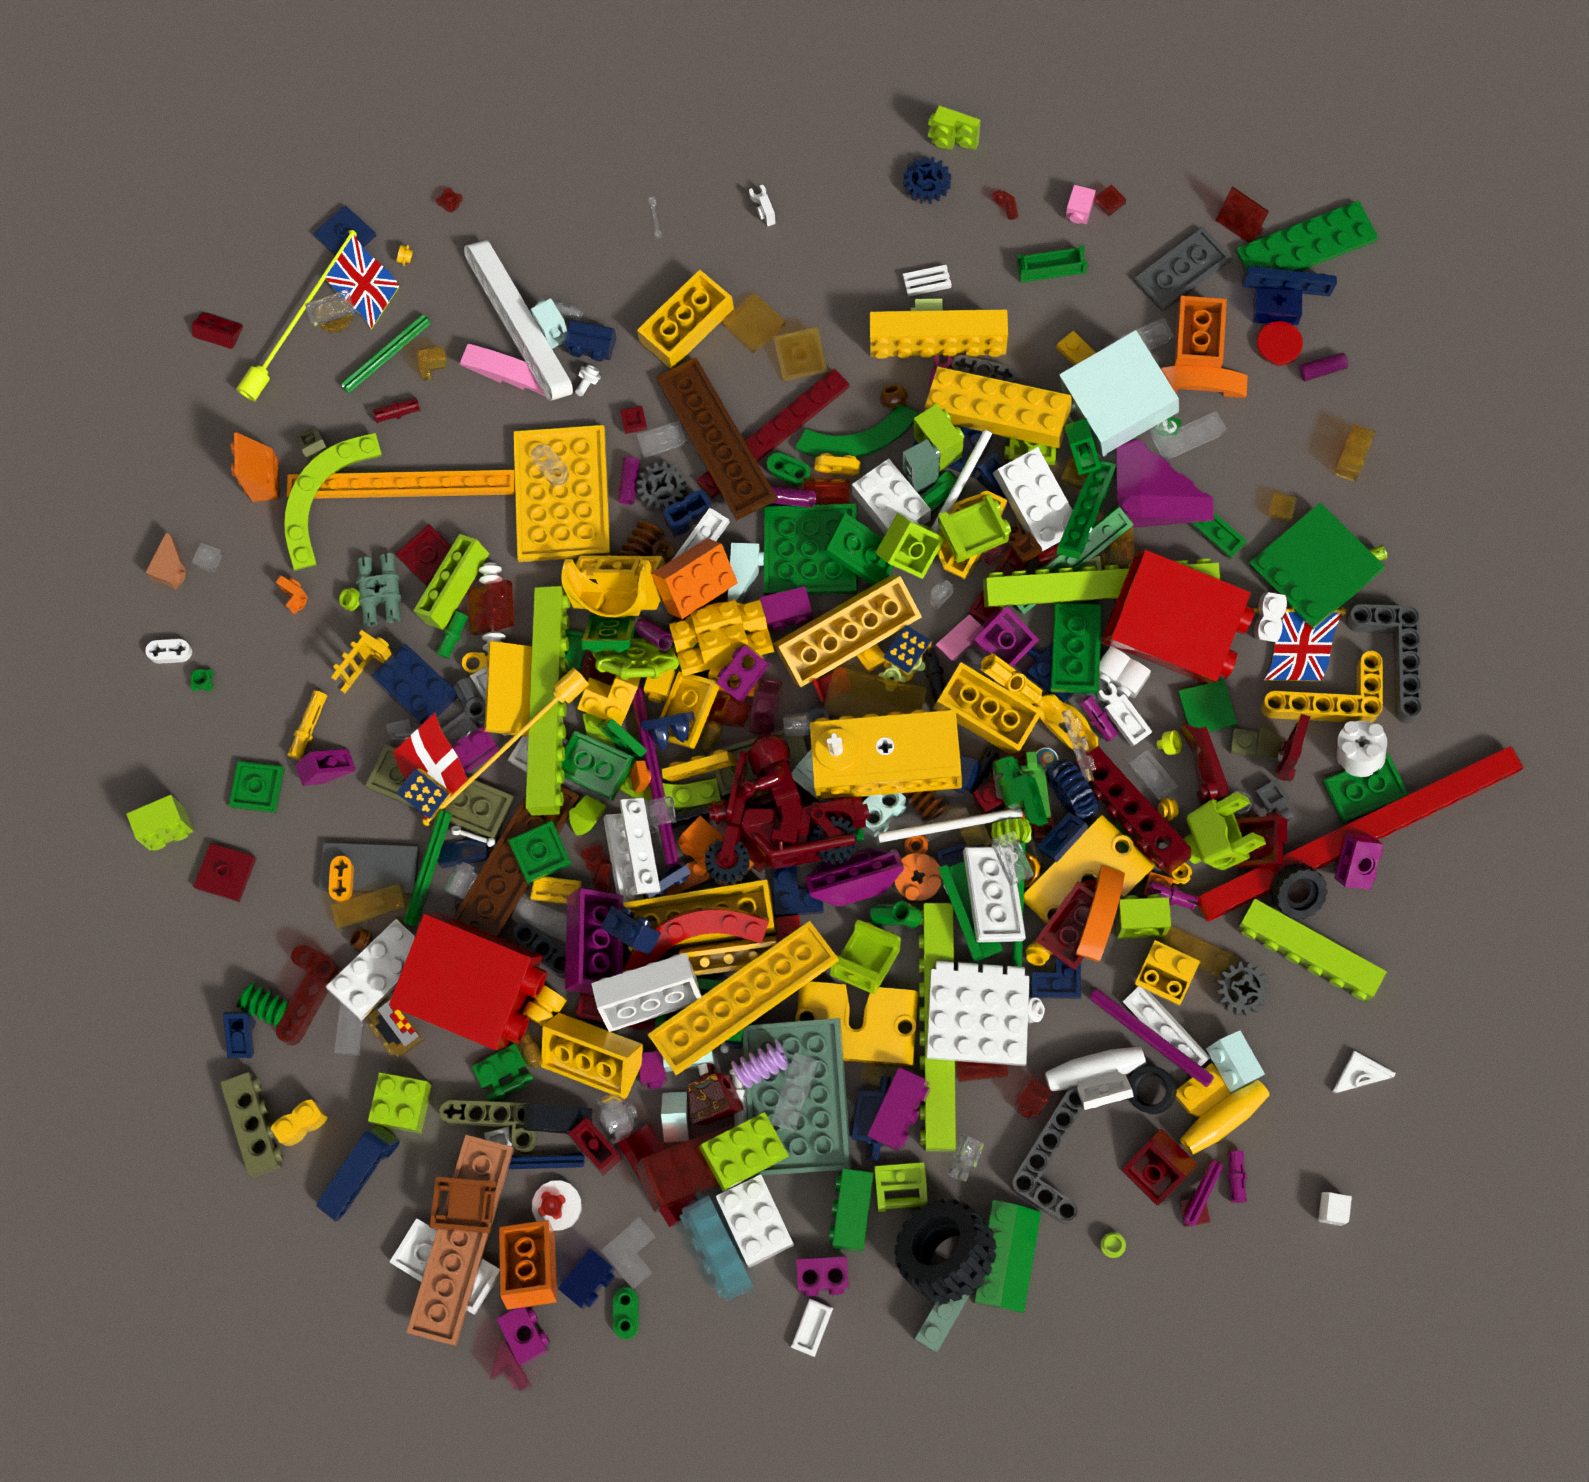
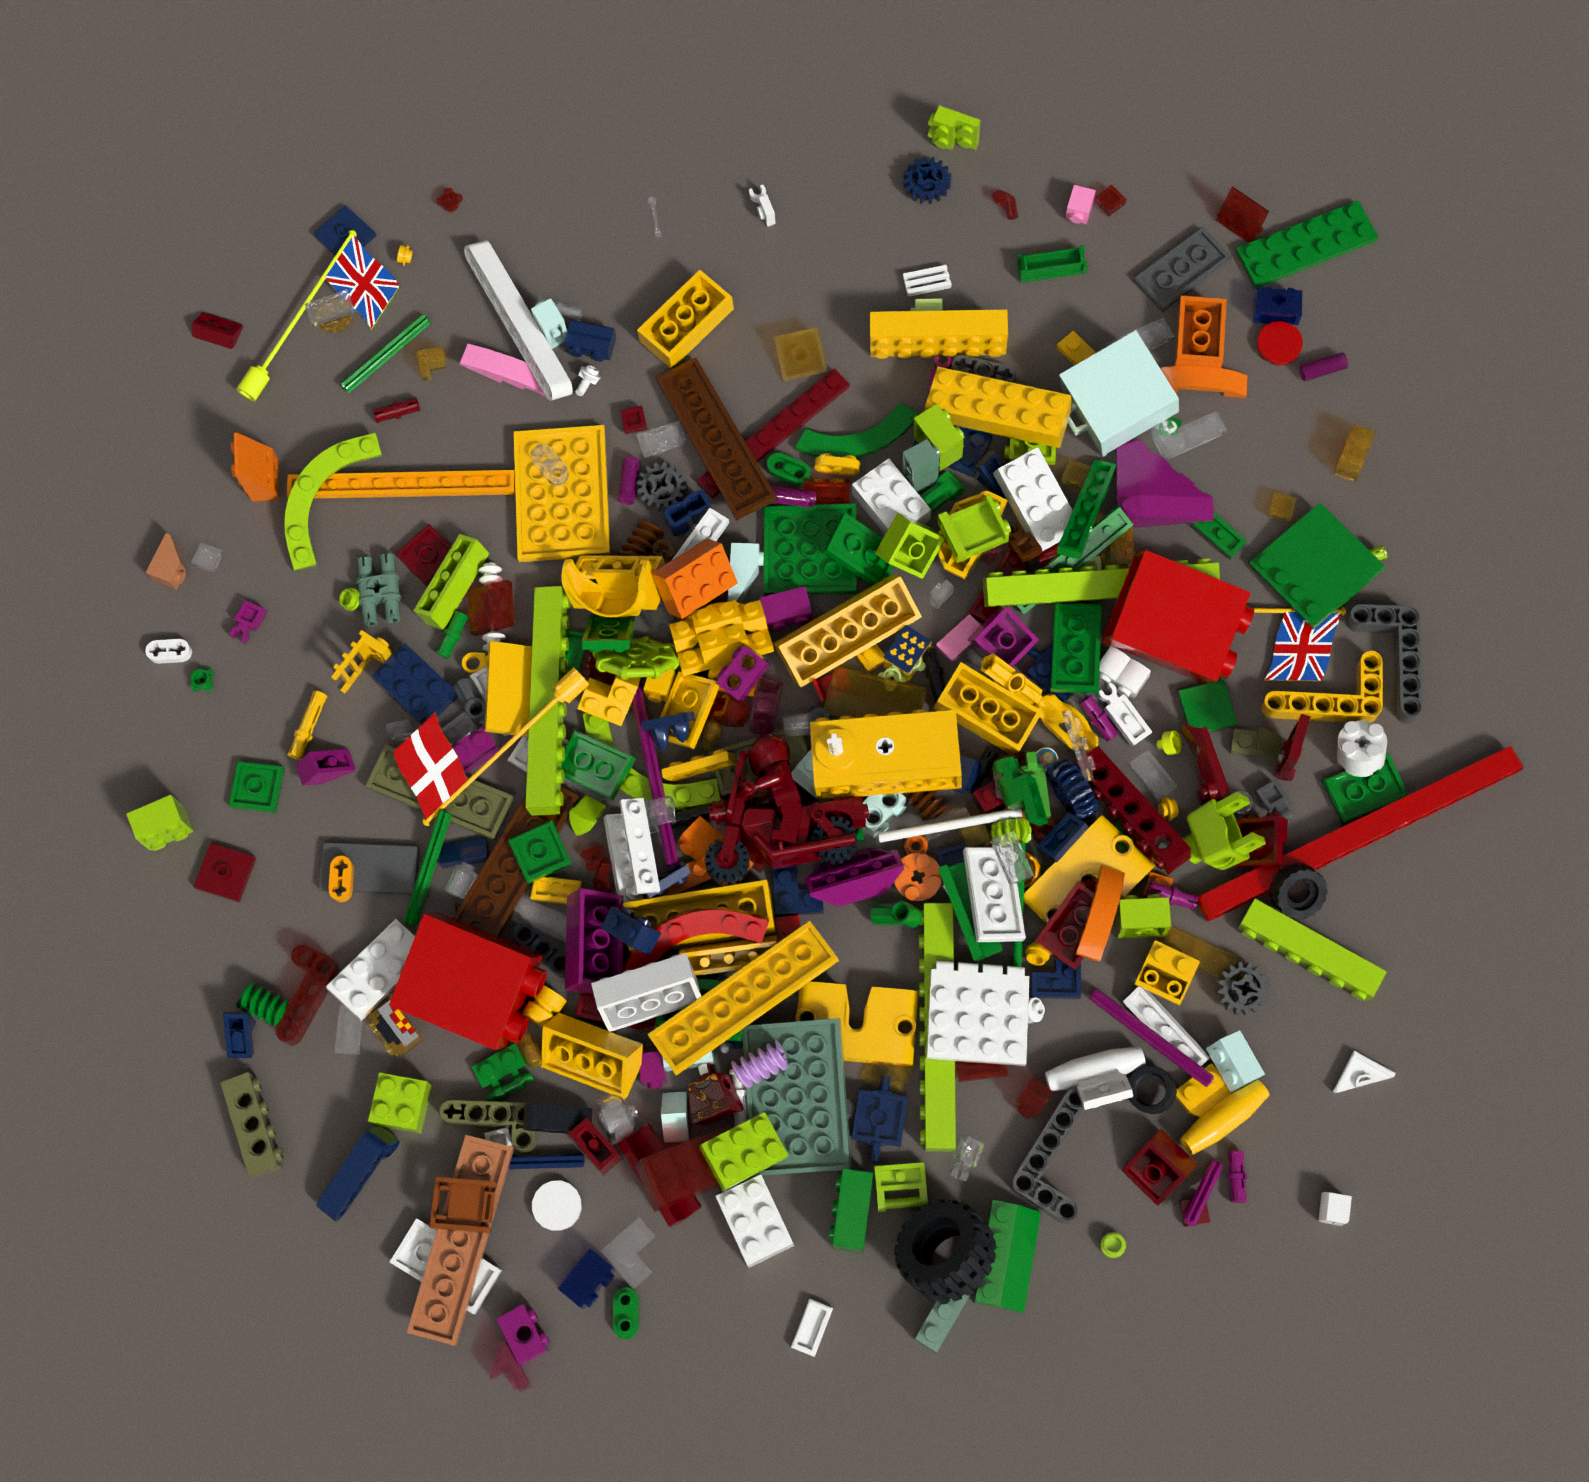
yellow brick [270,1100,328,1146] -> none
orange bracket [275,576,308,615] -> none
olive slope [296,427,327,463] -> none
clear yellow plate [331,884,407,929] -> none
reddish brown plate [350,928,372,952] -> none
dark blue piece [397,768,452,819] -> none
white hinge [451,826,496,847] -> none
orange brick [499,1220,557,1310] -> none
clear red plate [538,1192,566,1219] -> none
green tile [598,718,647,758] -> none
orange plate [630,761,651,793] -> none
magenta piece [635,618,673,650] -> none
clear light blue brick [679,1194,754,1301] -> none
clear yellow tile [722,293,786,354] -> none
clear plate [771,1052,820,1133] -> none
magenta brick [796,1257,849,1296] -> none
lime panel [830,920,901,995] -> none
magenta brick [867,1067,930,1151] -> none
reddish brown plate [880,385,908,409] -> none
white piece [932,429,992,533] -> none
green slope [1064,418,1101,475] -> none
yellow plate [1169,863,1192,884] -> none
dark blue plate [1242,266,1337,297] -> none
white brick [1254,592,1287,642] -> none
magenta brick [1334,833,1383,890] -> none
none -> magenta plate [230,600,267,644]

